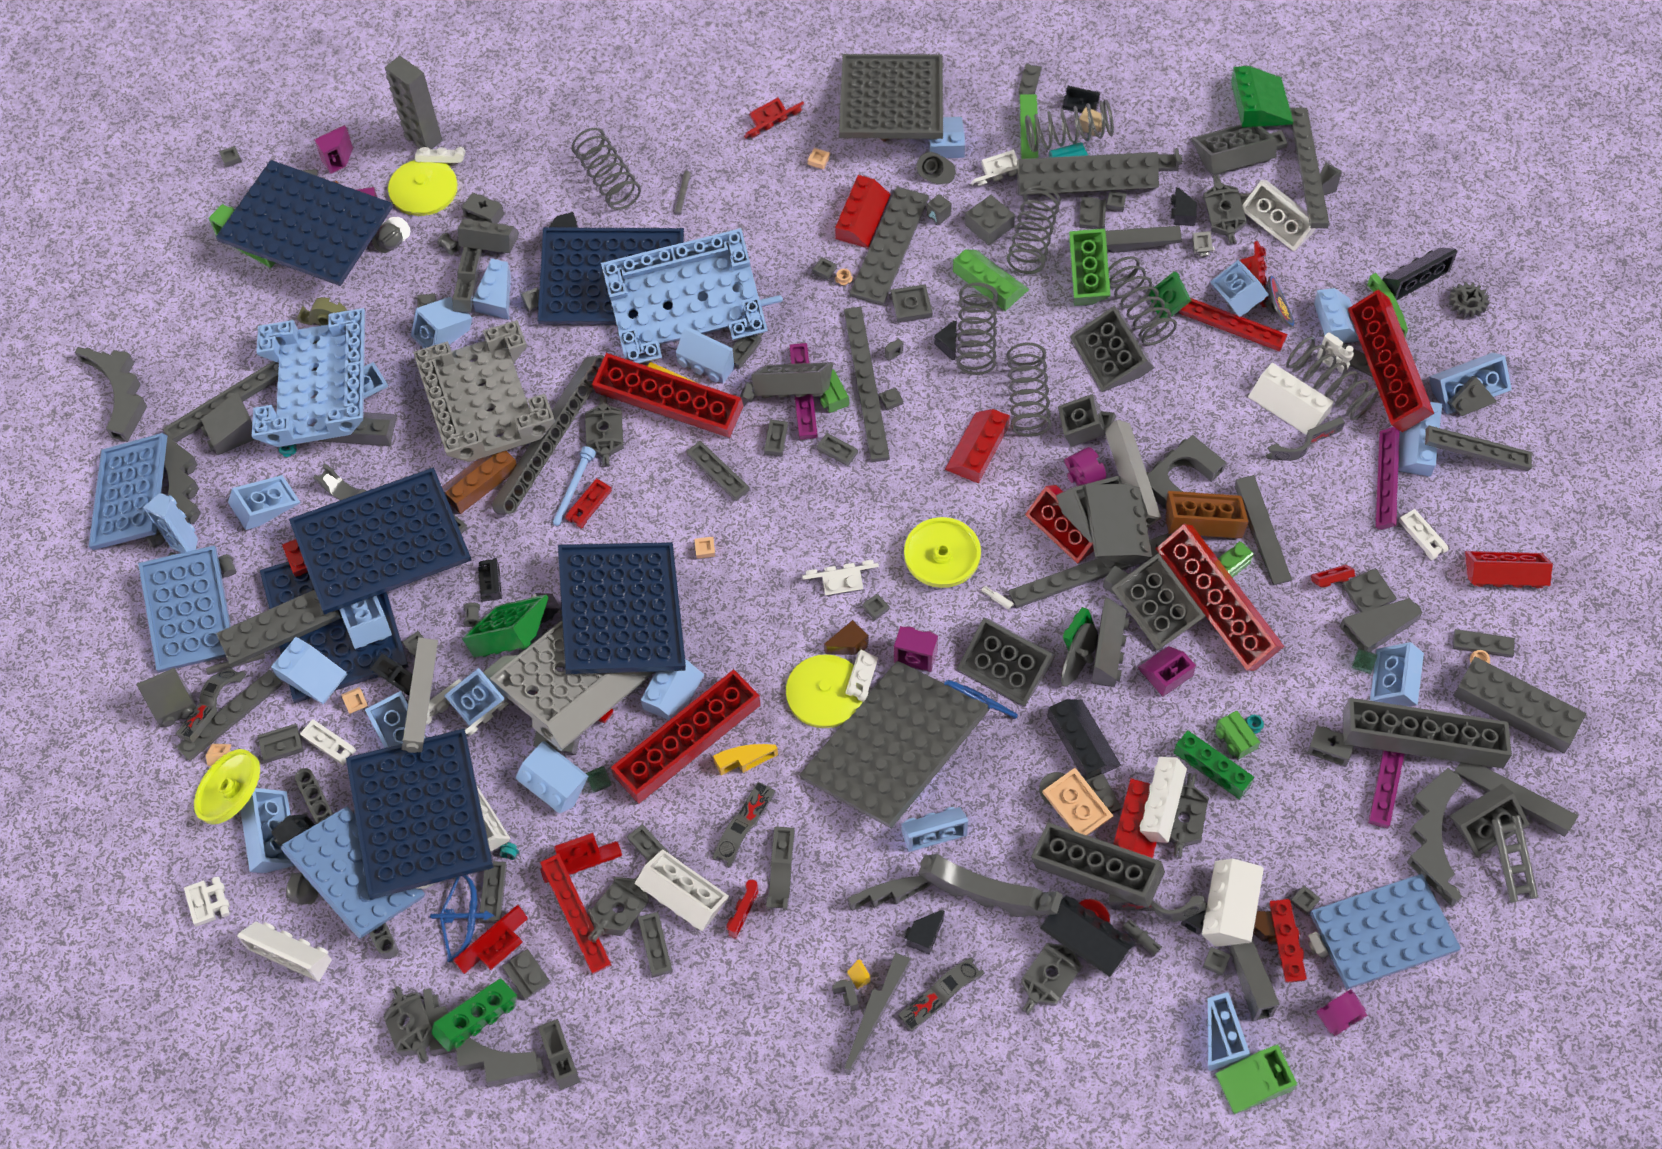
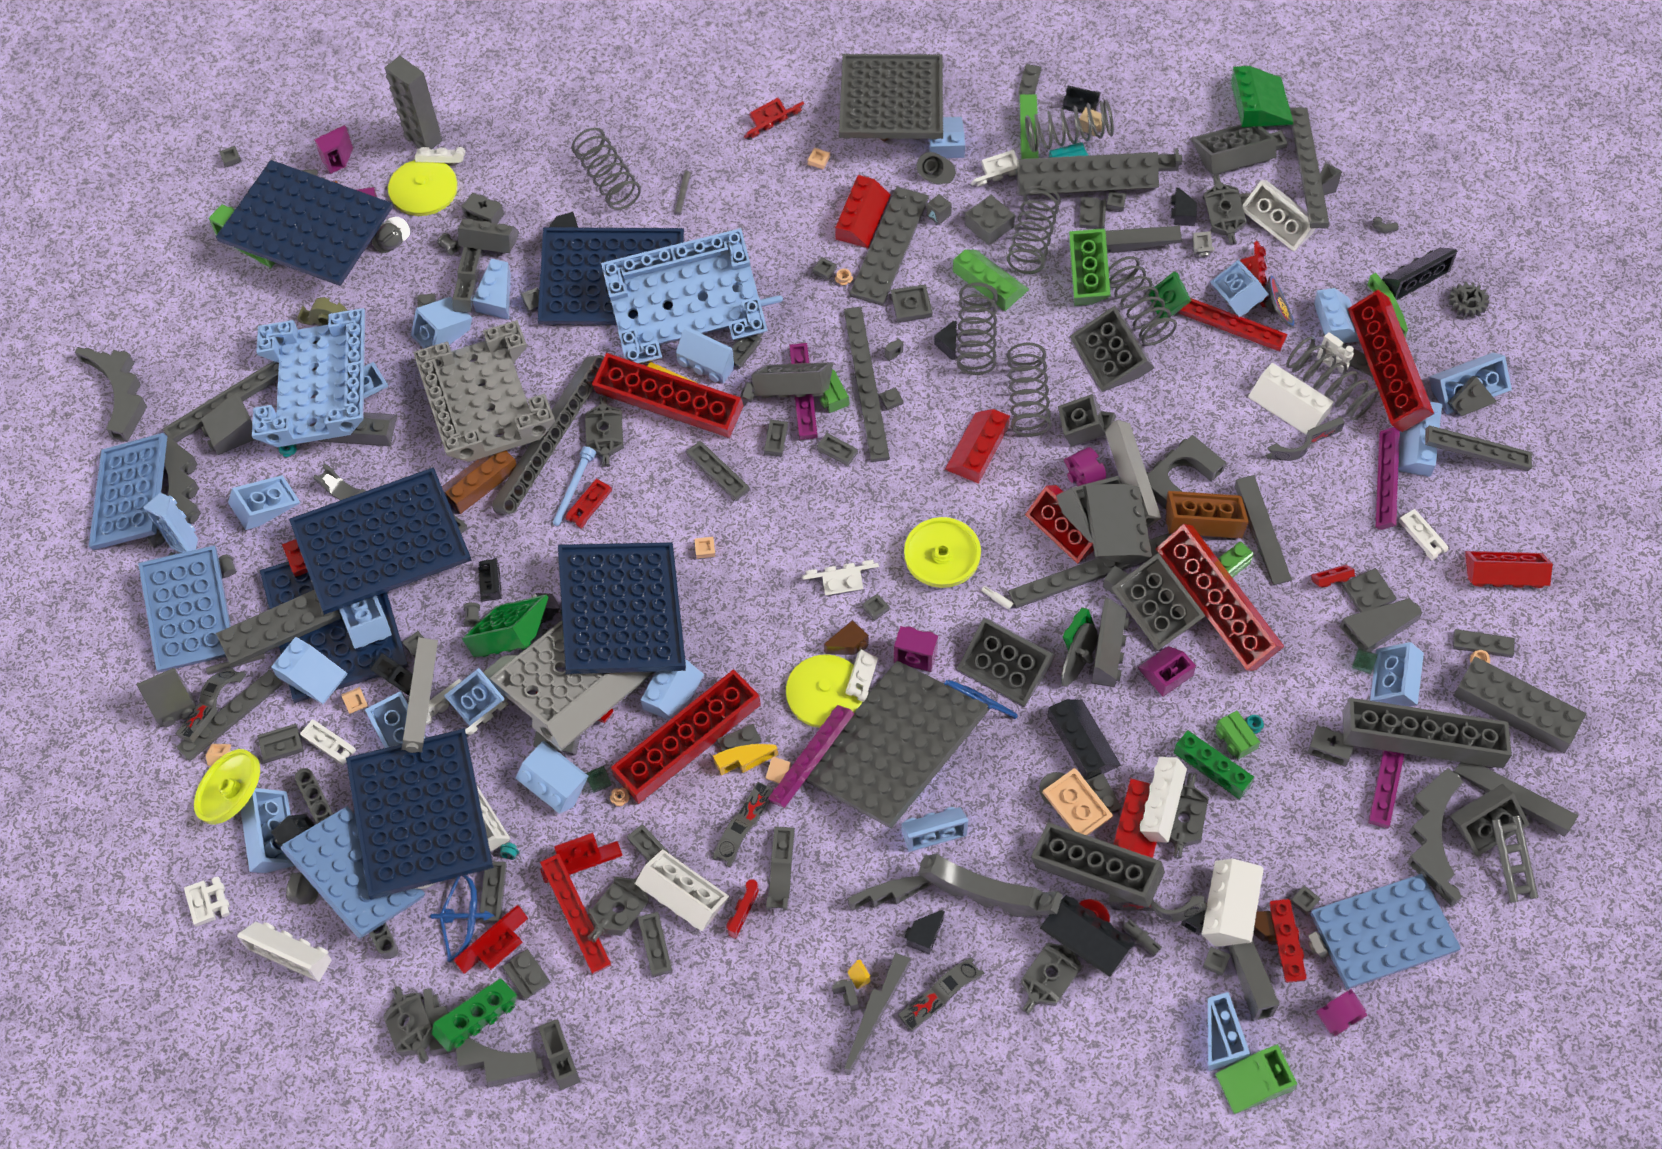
none -> light nougat plate [610,788,630,806]
none -> dark grey plate [717,724,762,751]
none -> light nougat slope [766,757,791,783]
none -> magenta plate [768,705,854,808]
none -> dark grey arm [1372,217,1399,233]

